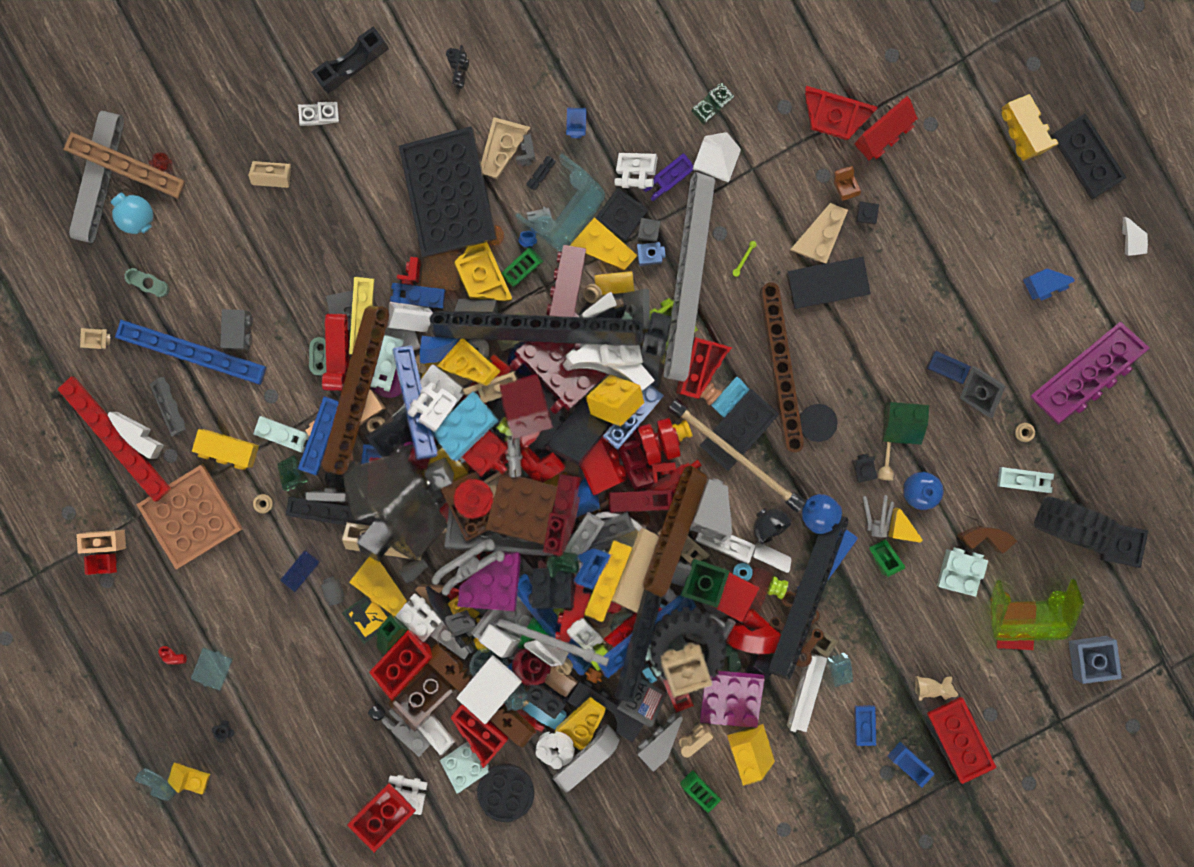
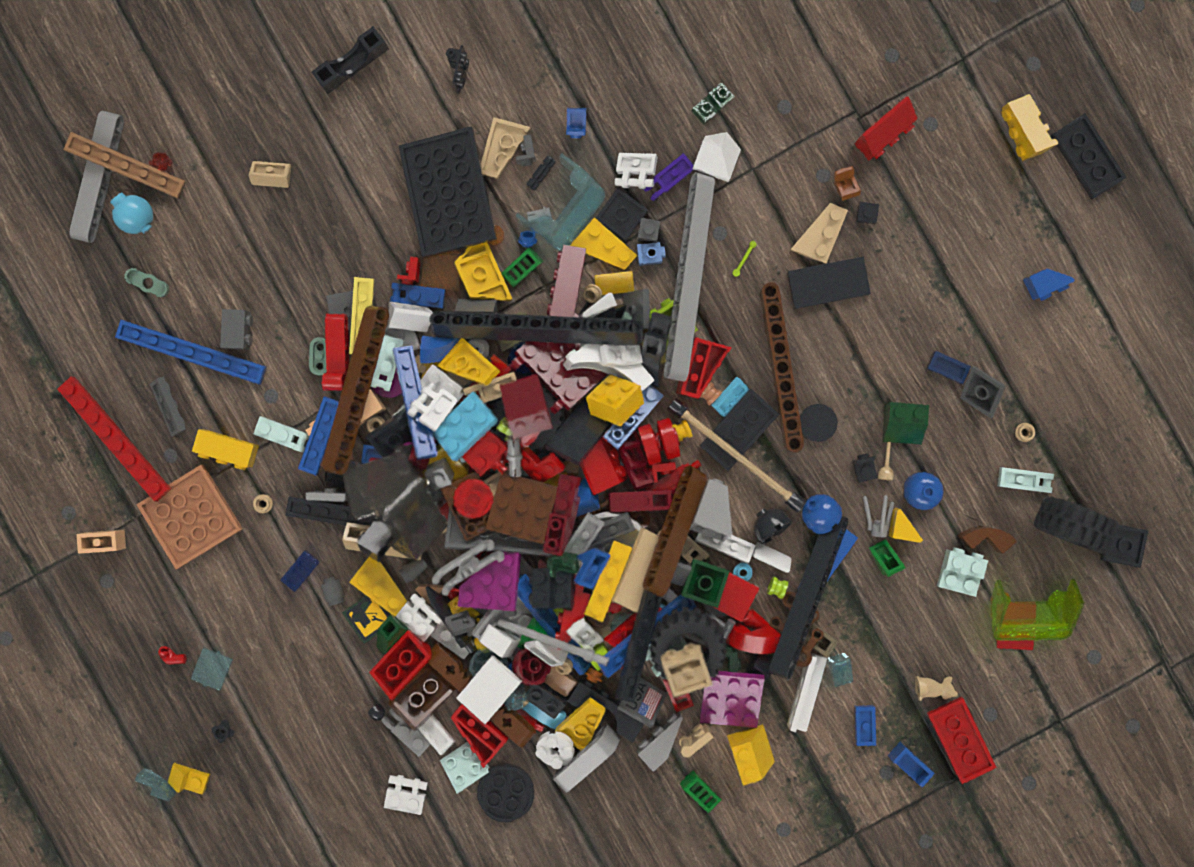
tan bracket [80,328,110,349] -> none
red bracket [84,553,117,575] -> none
white slope [108,412,164,459] -> none
clear green slope [278,455,308,491] -> none
white slope [298,102,339,126] -> none
red slope [347,783,416,852] -> none
medium azure tile [642,664,657,683] -> none
clear red tile [749,567,773,609] -> none
red wing [804,85,877,141] -> none
magenta plate [1030,321,1150,425] -> none
sand blue brick [1069,636,1122,684] -> none
white slope [1122,217,1148,256] -> none

